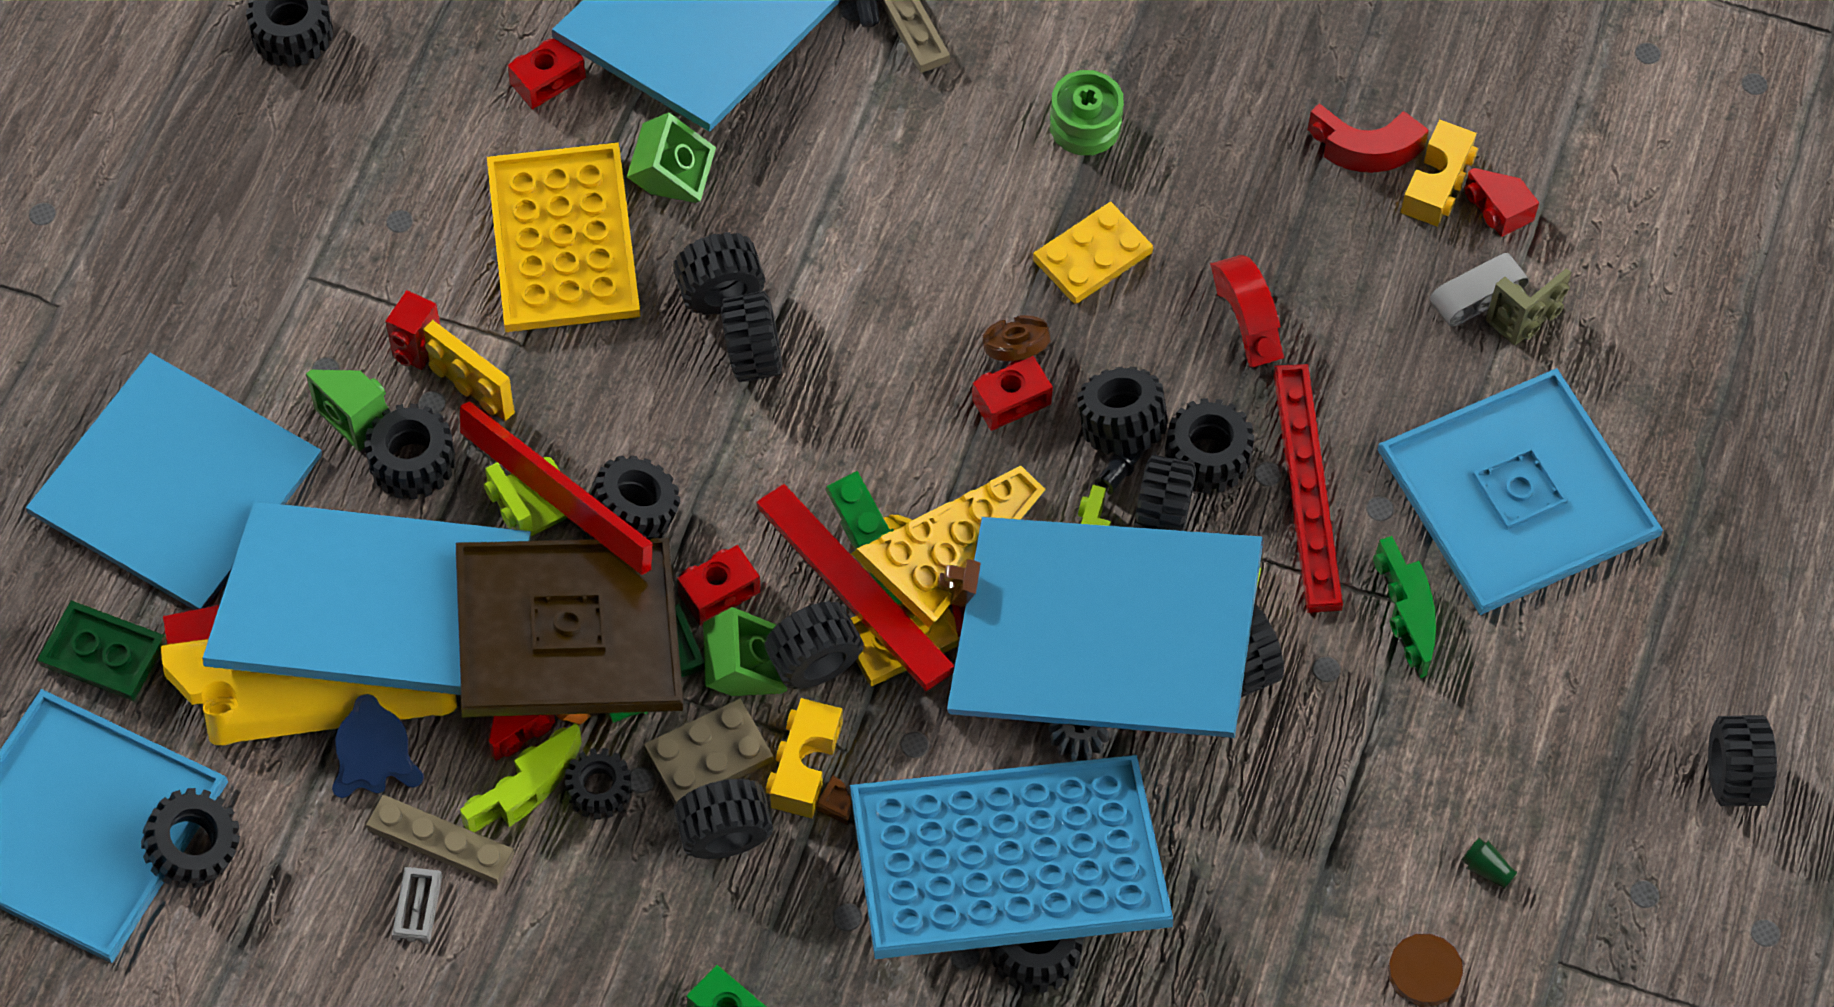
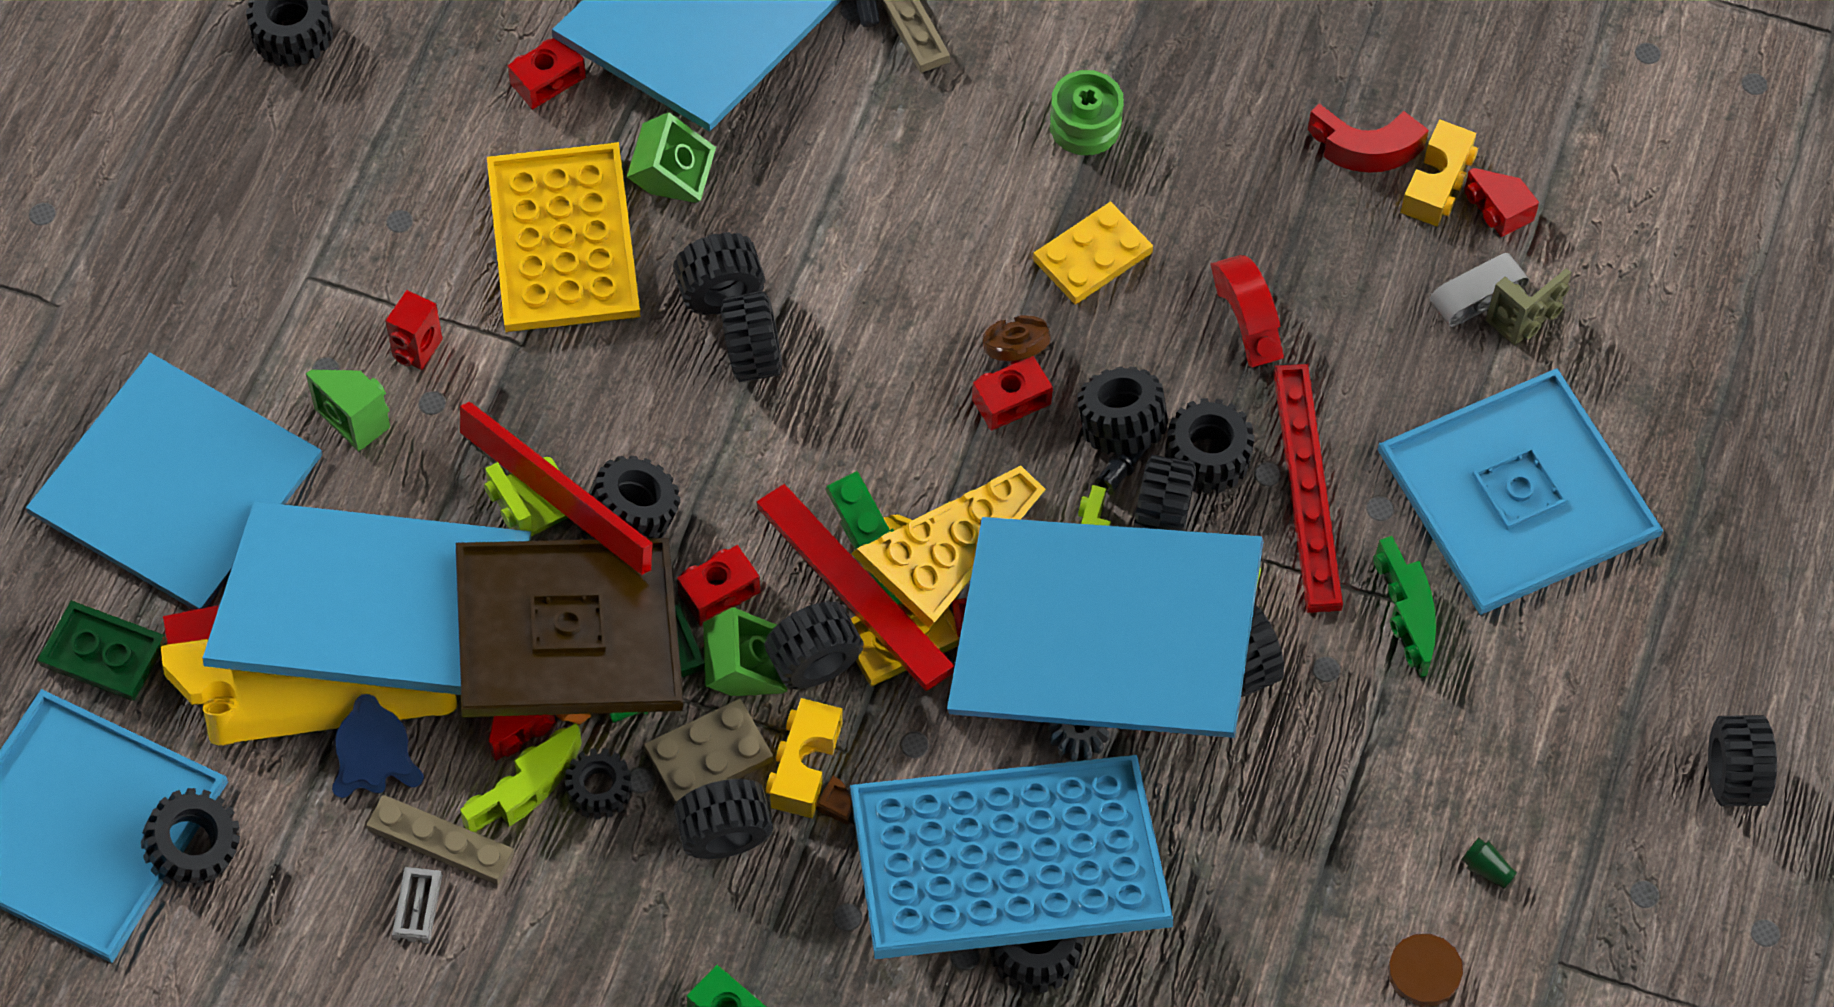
black tyre [364,403,456,500] -> none
yellow plate [423,320,515,421] -> none
reddish brown tile [938,559,981,608] -> none

